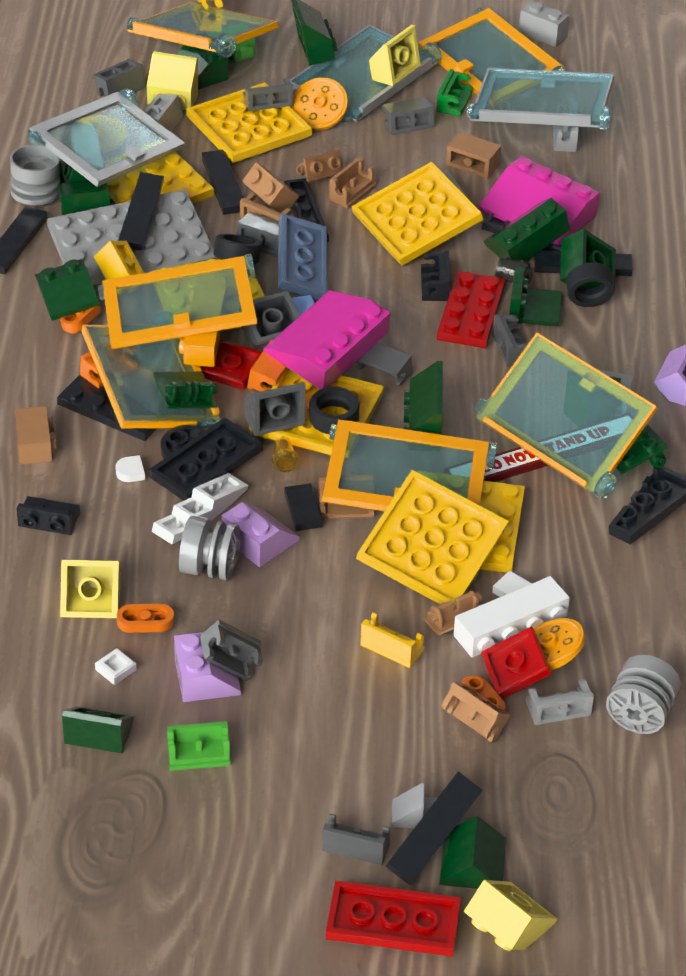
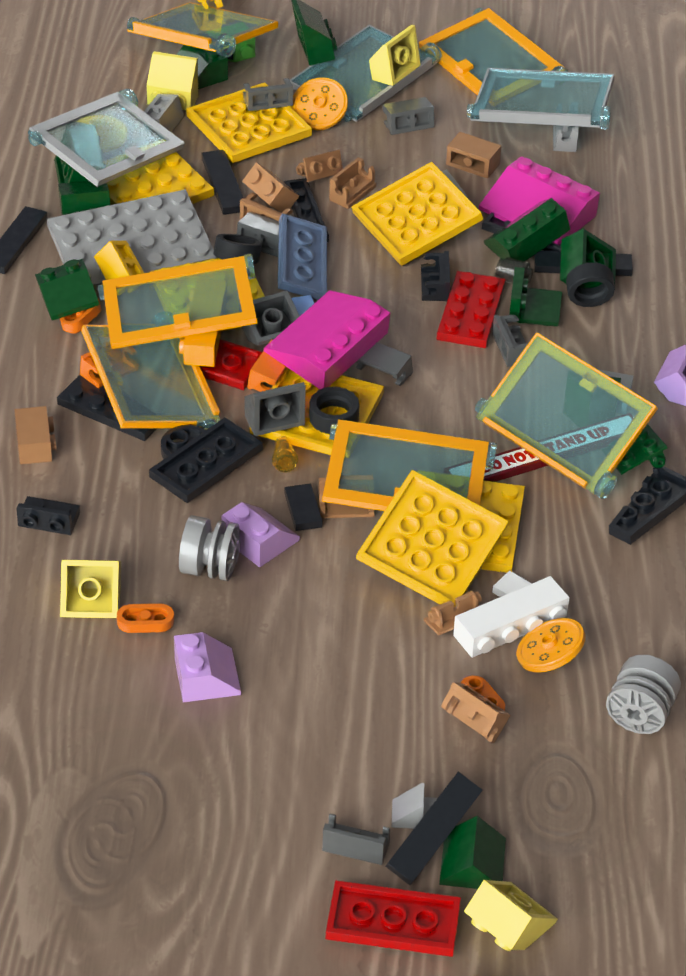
light grey wheel [10,144,60,206] -> none
dark green slope [62,706,134,753] -> none
dark grey hinge [93,59,146,97] -> none
white tile [95,648,137,685] -> none
white tile [116,455,145,482] -> none
black tile [118,172,164,250] -> none
dark green hinge [152,371,218,409] -> none
white slope [152,473,248,544] -> none
bright green hinge [167,721,230,771] -> none
dark grey hinge [199,619,263,681] -> none
yellow hinge [360,612,425,668] -> none
dark green slope [403,361,443,453] -> none
green hinge [436,69,473,117] -> none
red tile [481,626,552,699] -> none
light grey brick [519,1,569,47] -> none
light grey hinge [526,679,594,725] -> none

